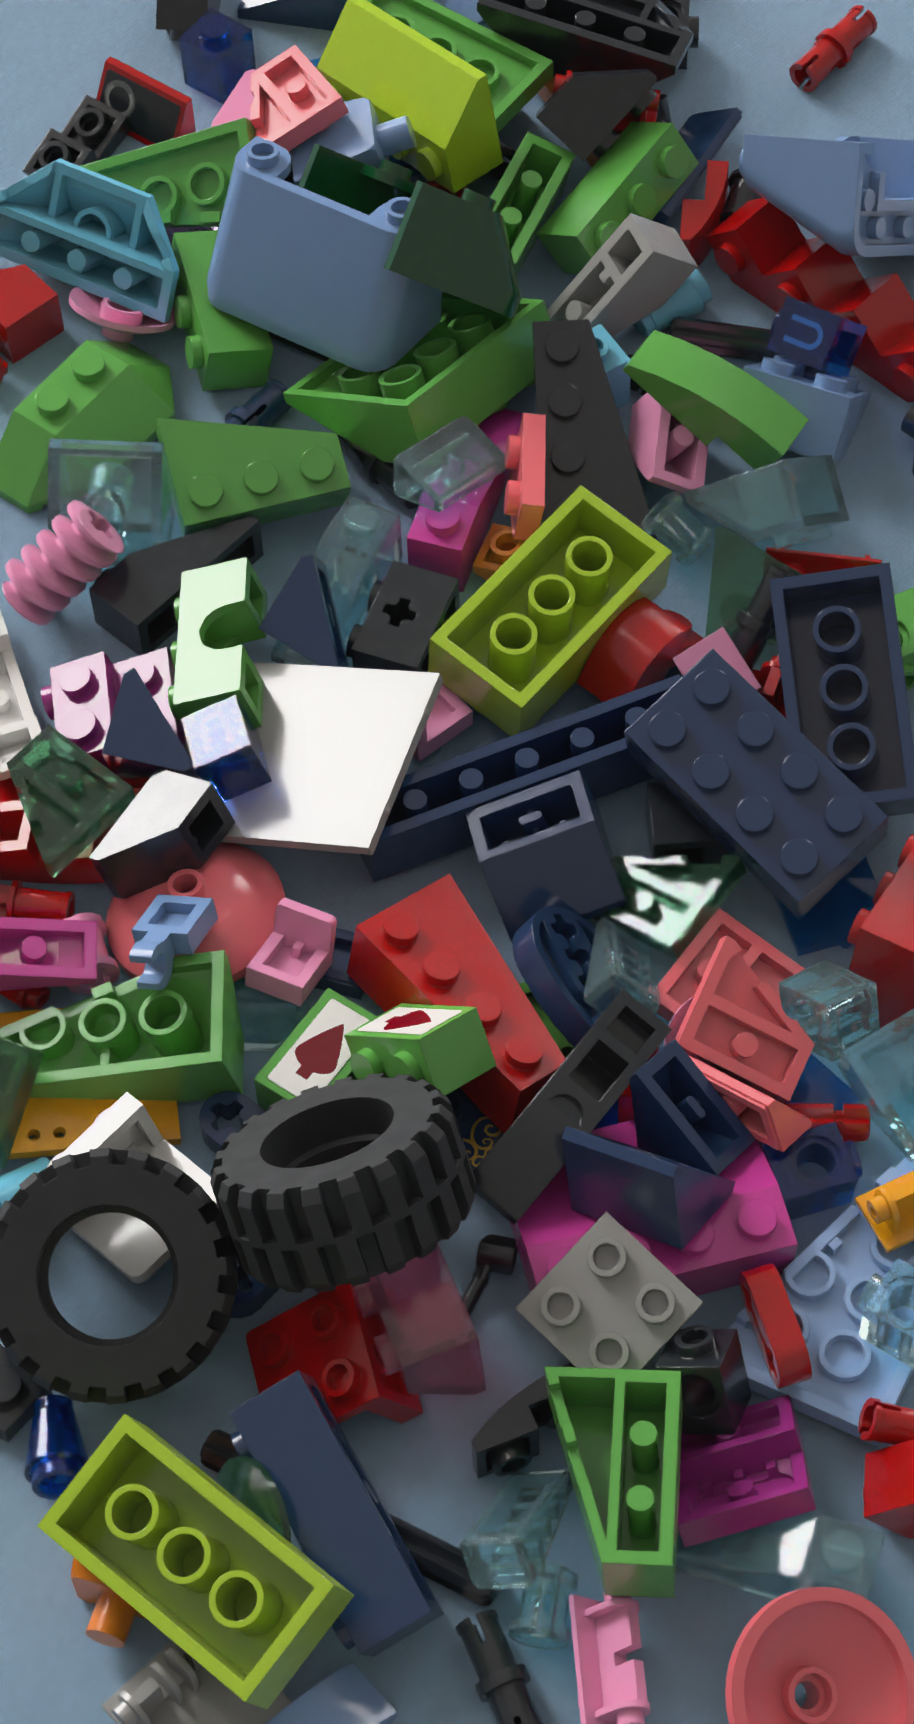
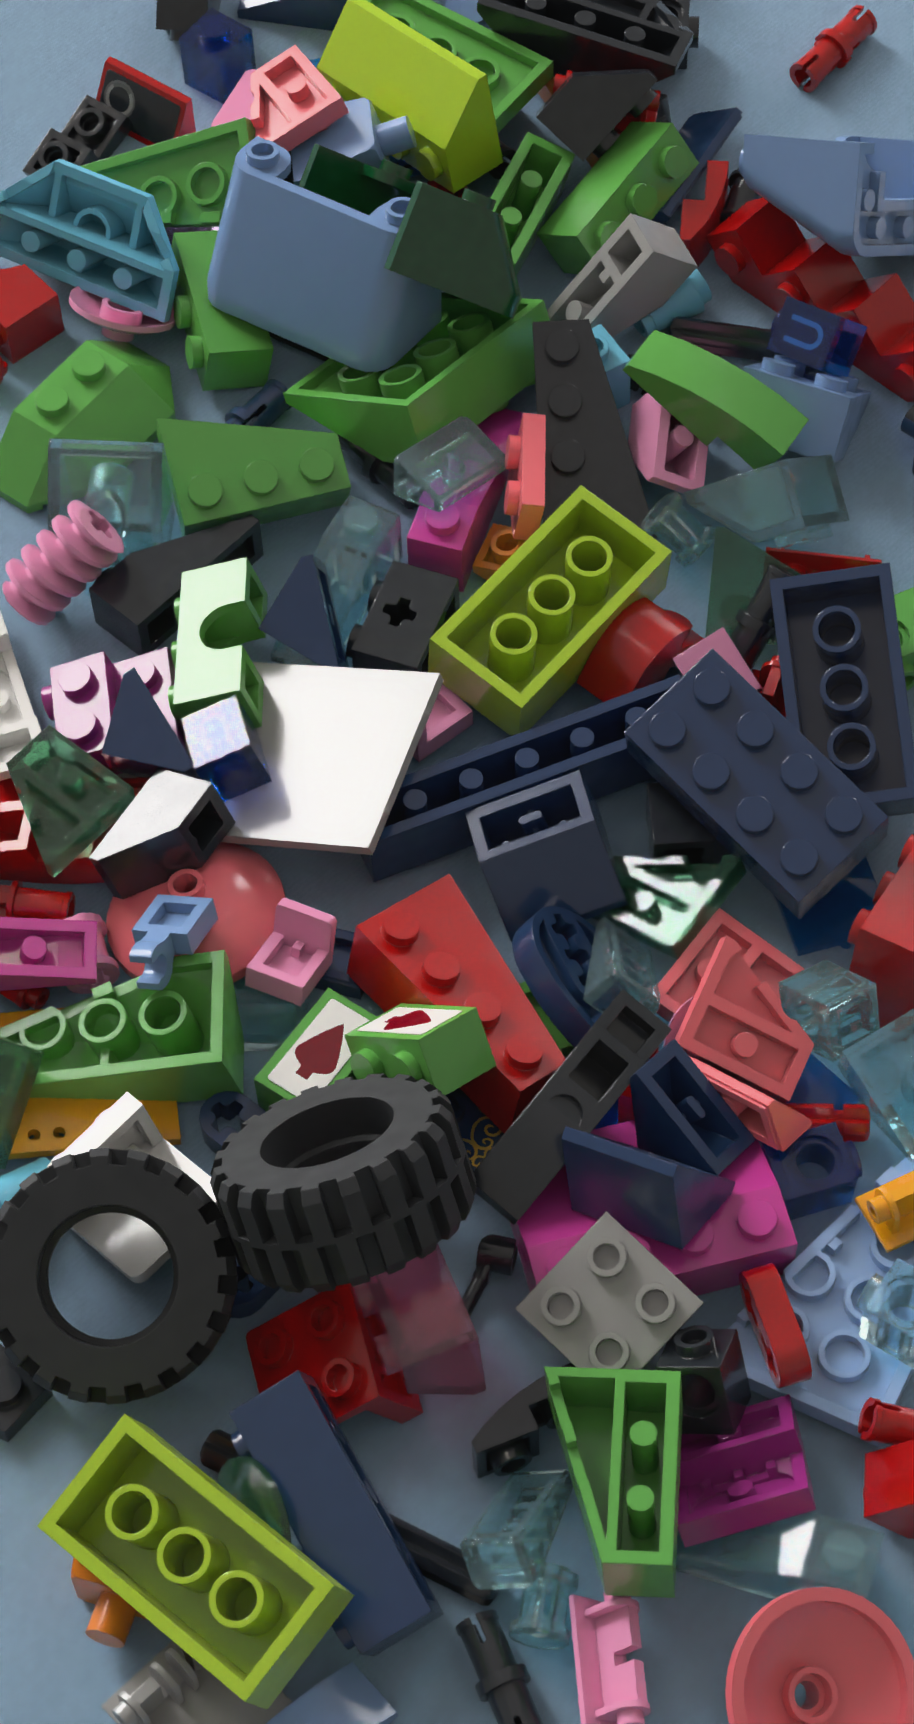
clear blue cone [24,1395,89,1500] -> none

